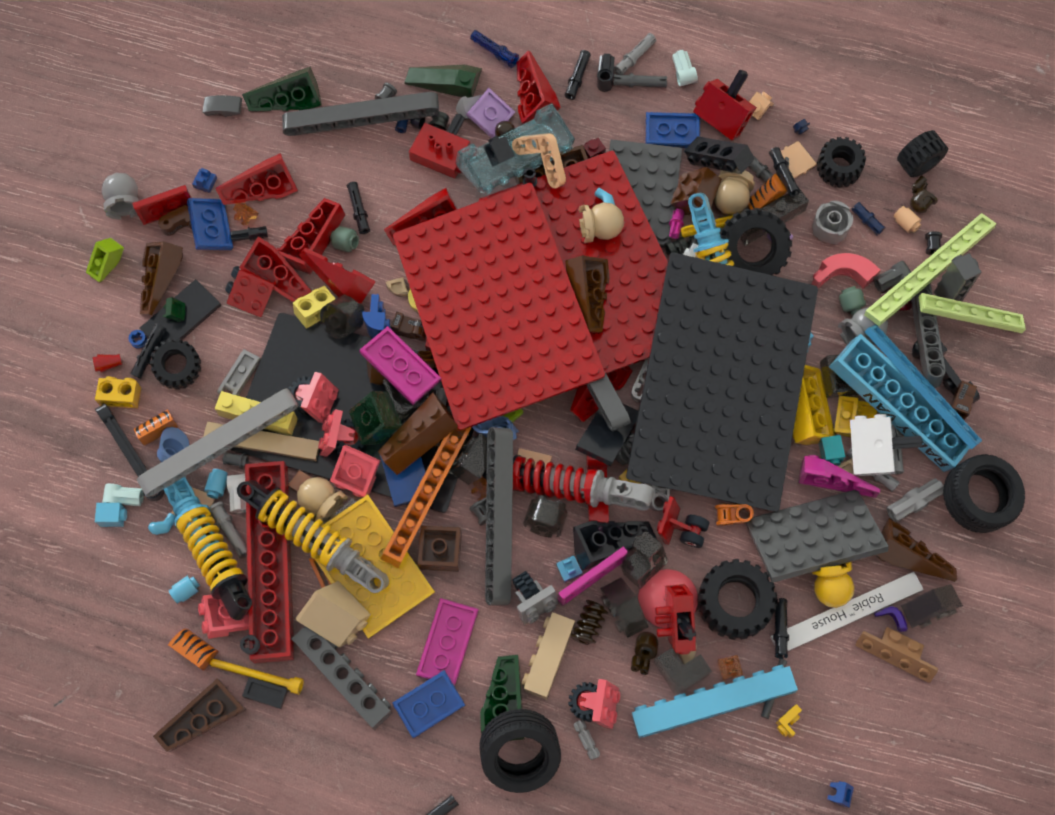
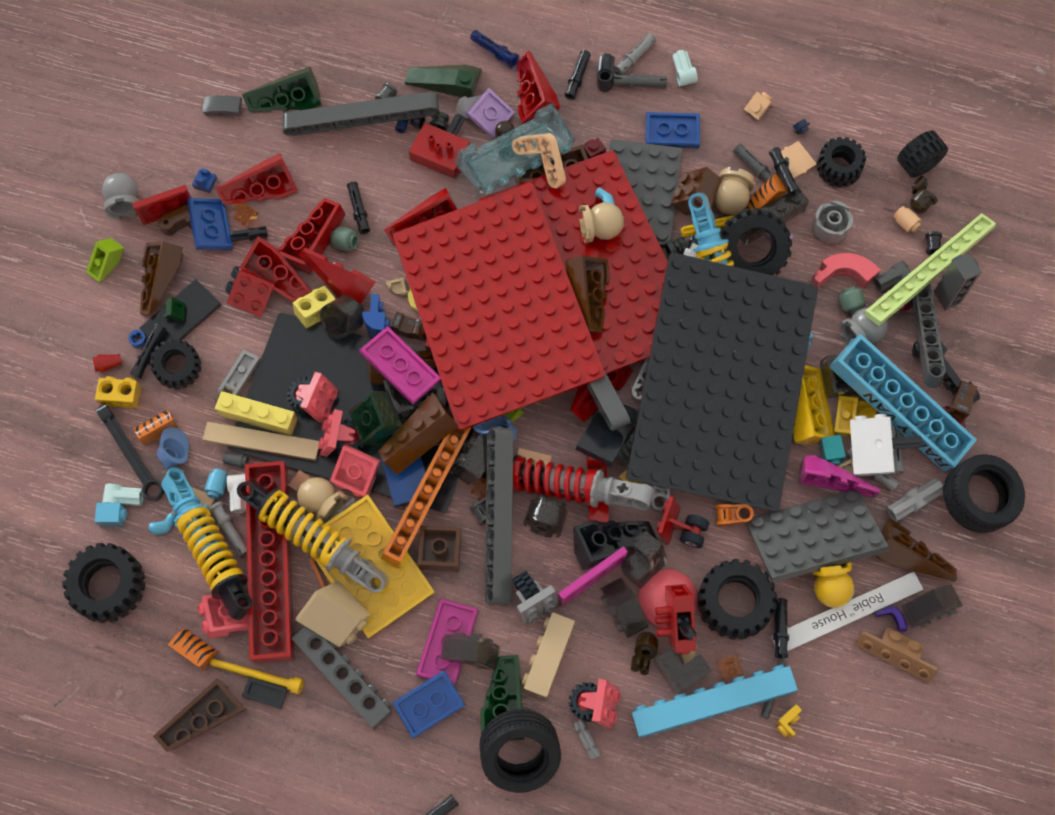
light grey beam [137,388,299,497] -> none
medium azure brick [169,575,200,604] -> none
black bush [240,635,260,655] -> none
black brick [483,136,515,167] -> none
black pin [523,168,537,187] -> none
medium azure tile [556,556,583,583] -> none
dark brown piece [571,600,608,645] -> none
dark pink axle [669,209,684,239] -> none
black brick [684,136,755,174] -> none
red piece [693,70,757,140] -> none
blue tile [827,781,854,808] -> none
dark blue pin [851,202,886,236] -> none
dark azure tile [865,325,982,450] -> none
yellowish green tile [918,293,1026,333] -> none
none -> black tyre [62,543,145,623]
none -> clear smoke brick [441,632,500,670]

